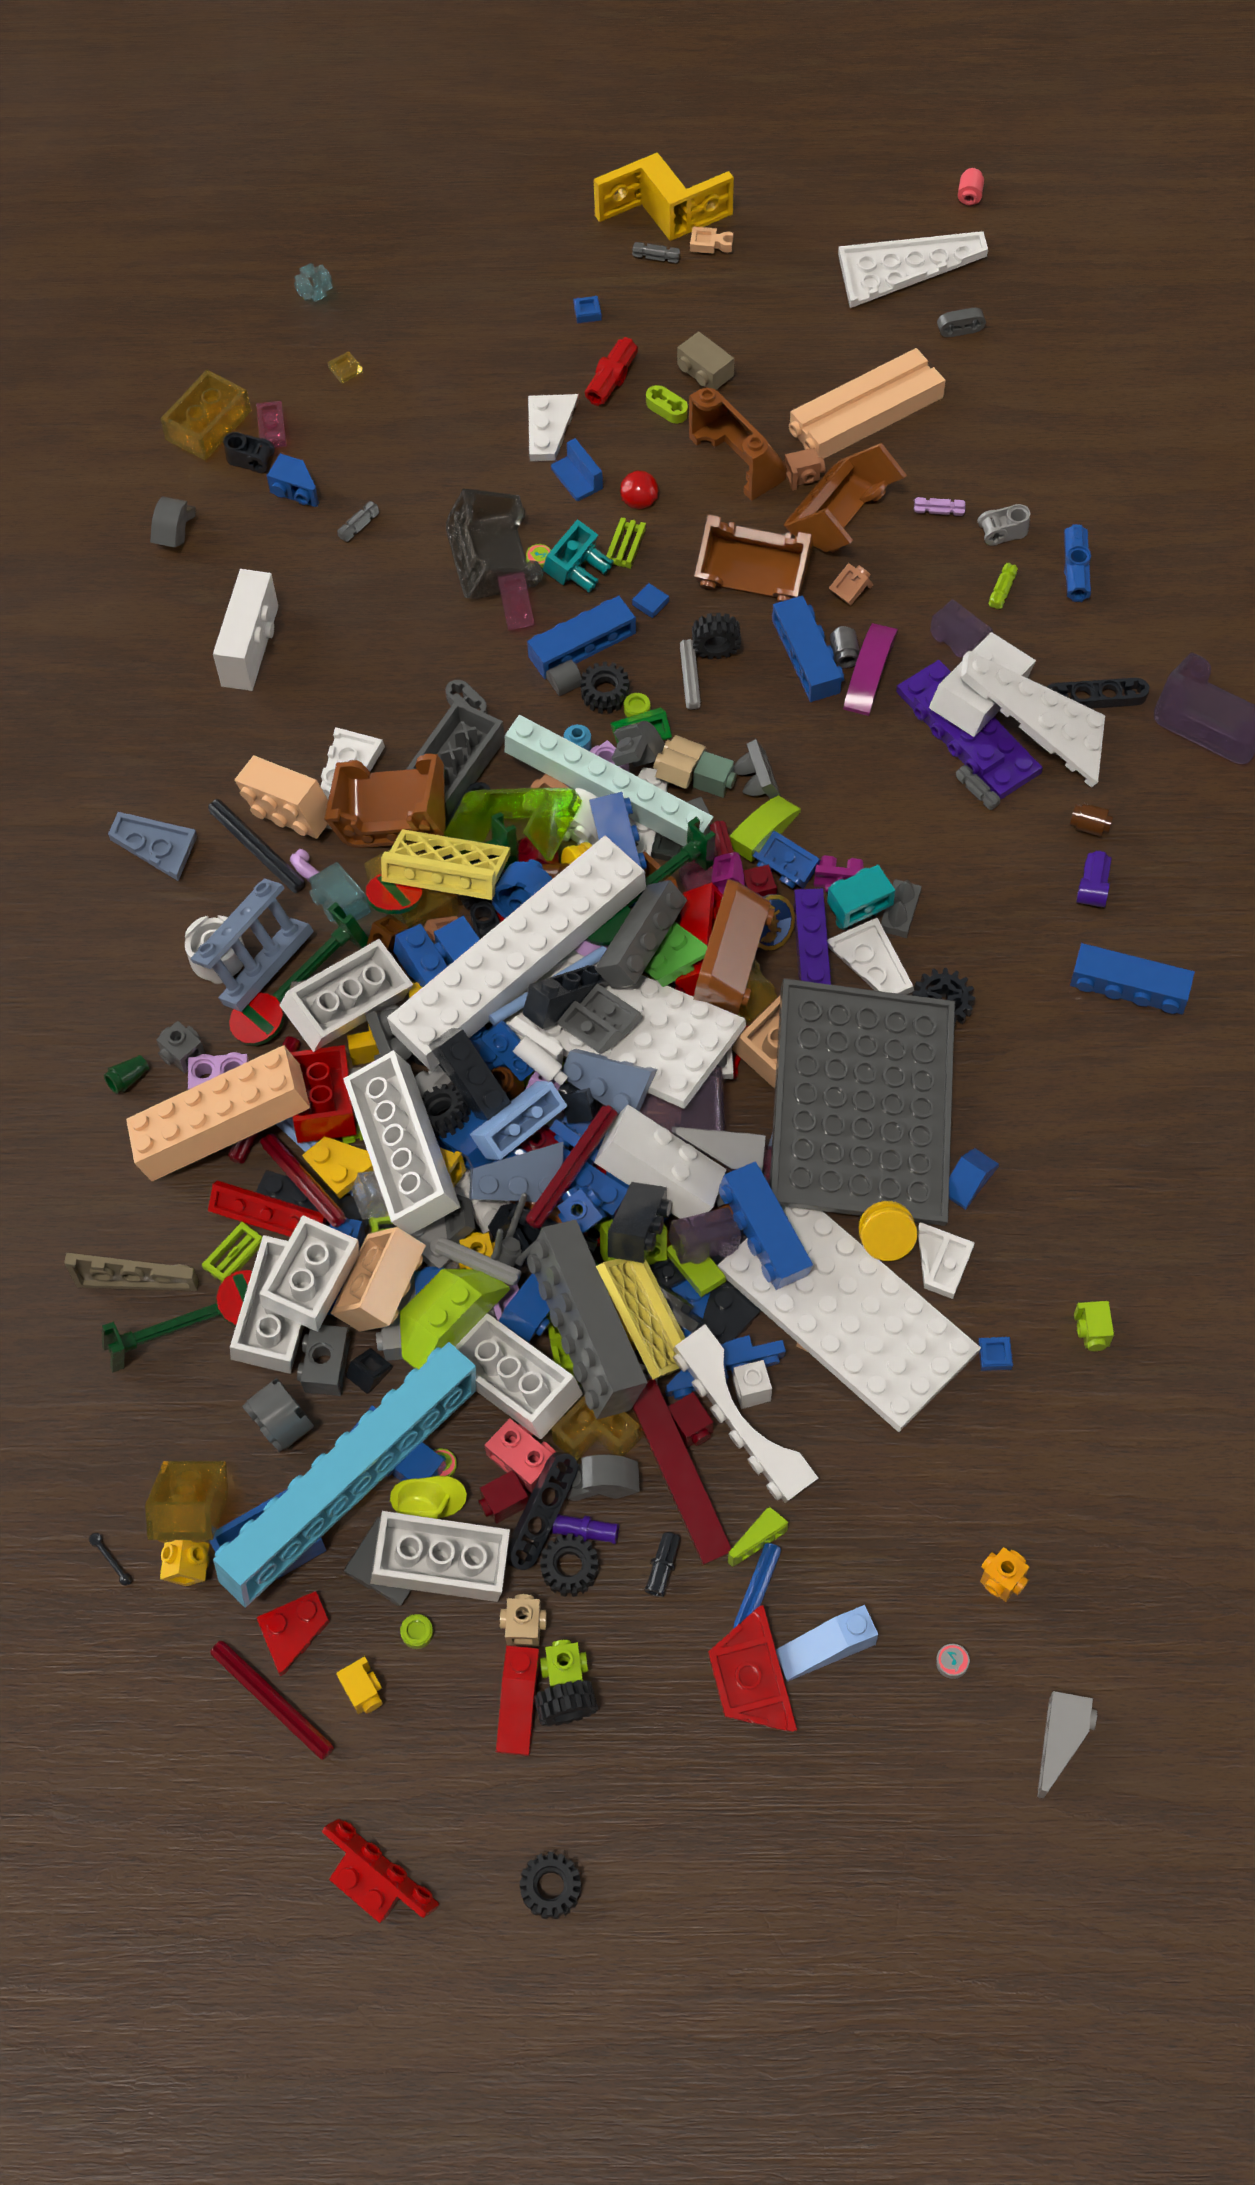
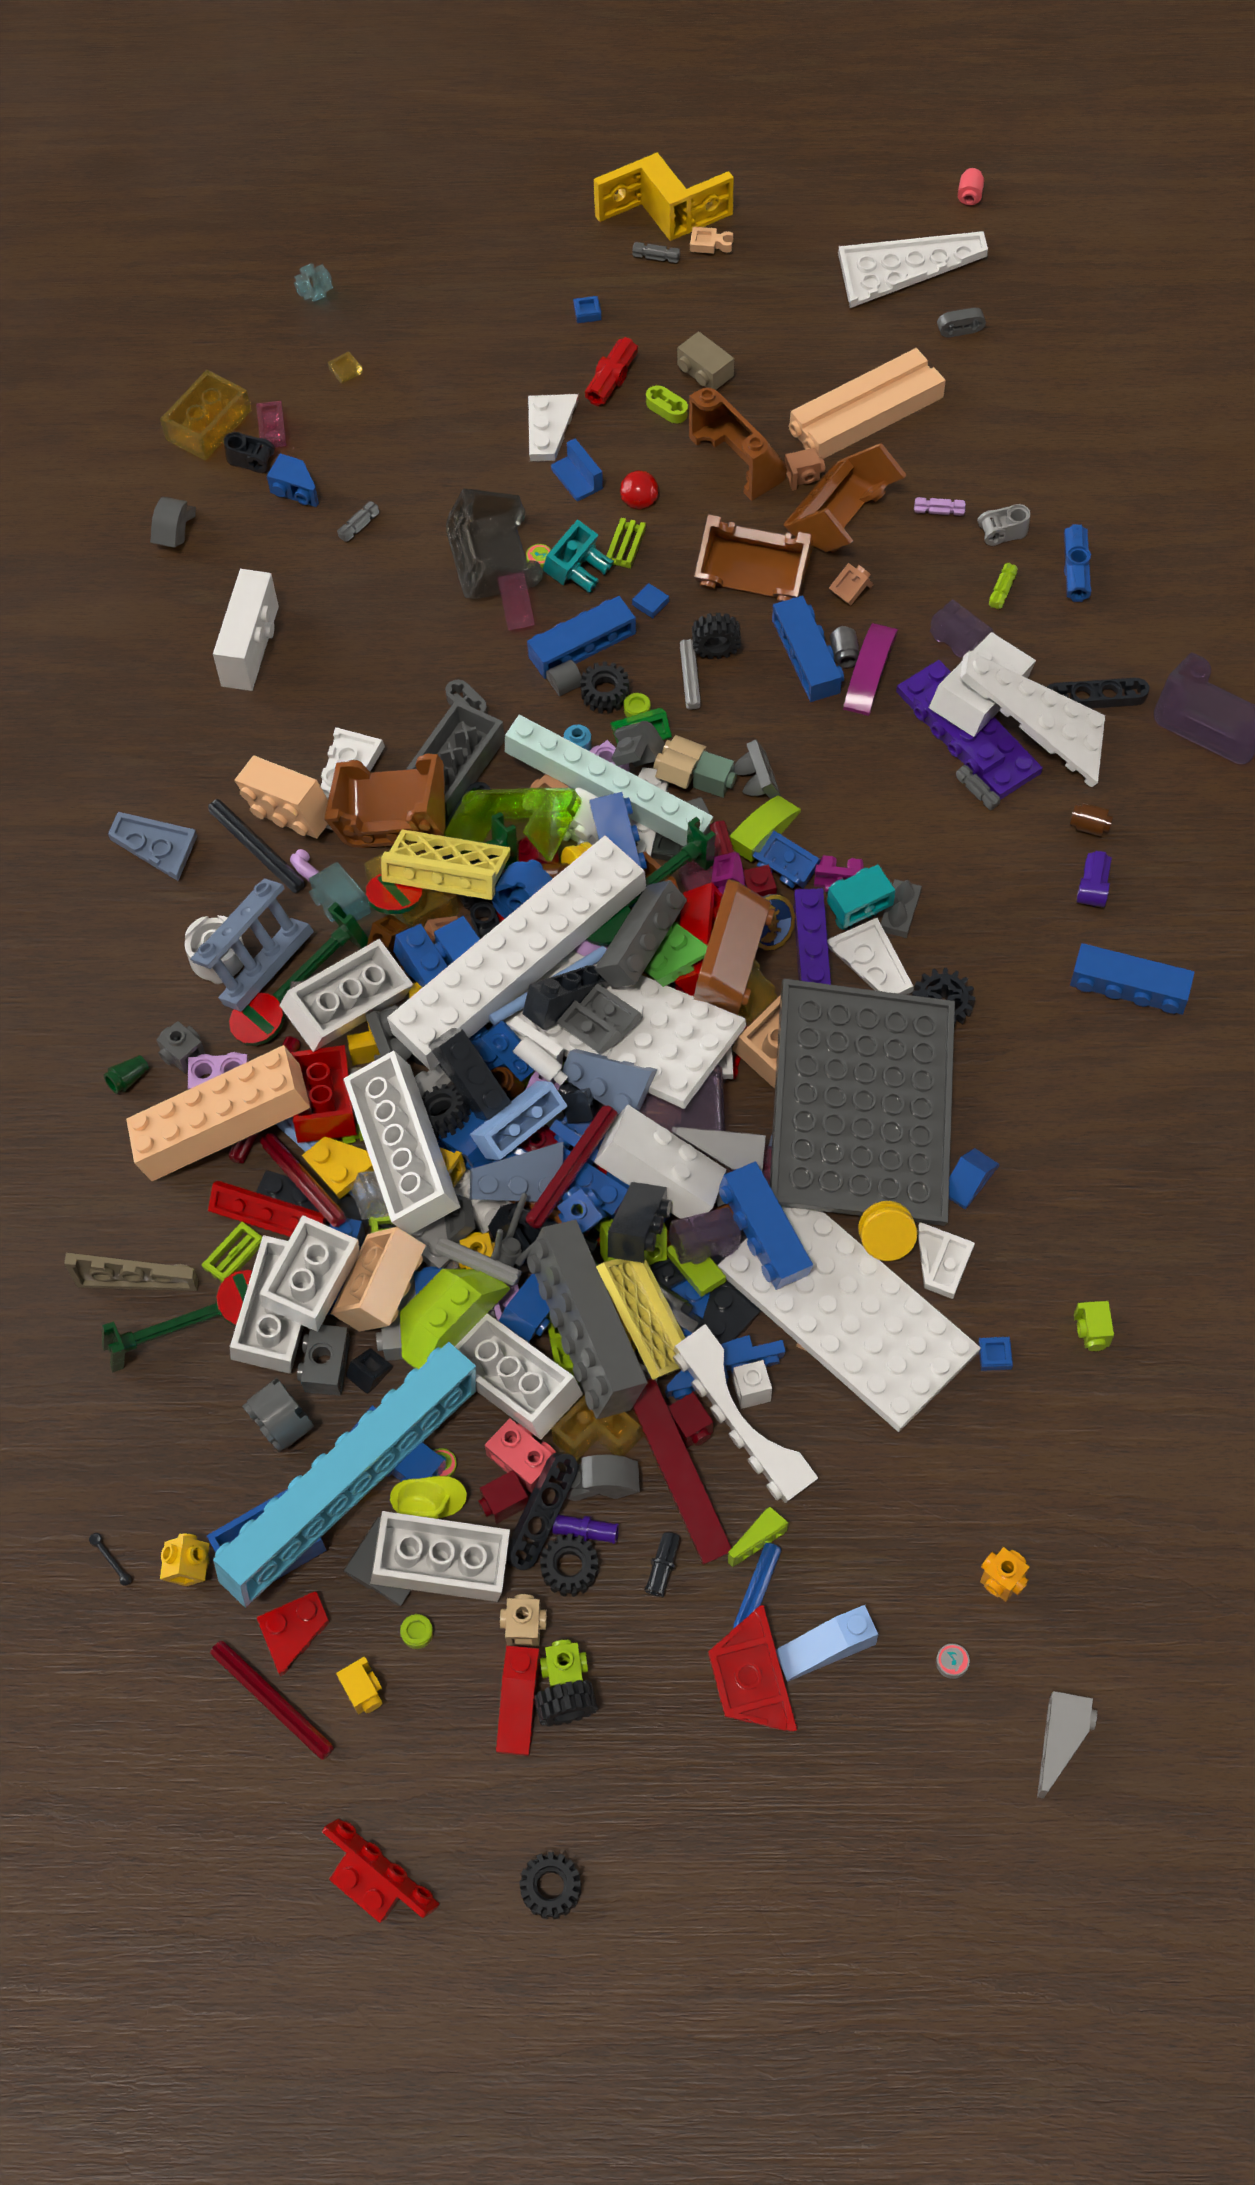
clear yellow brick [145,1461,228,1543] -> none

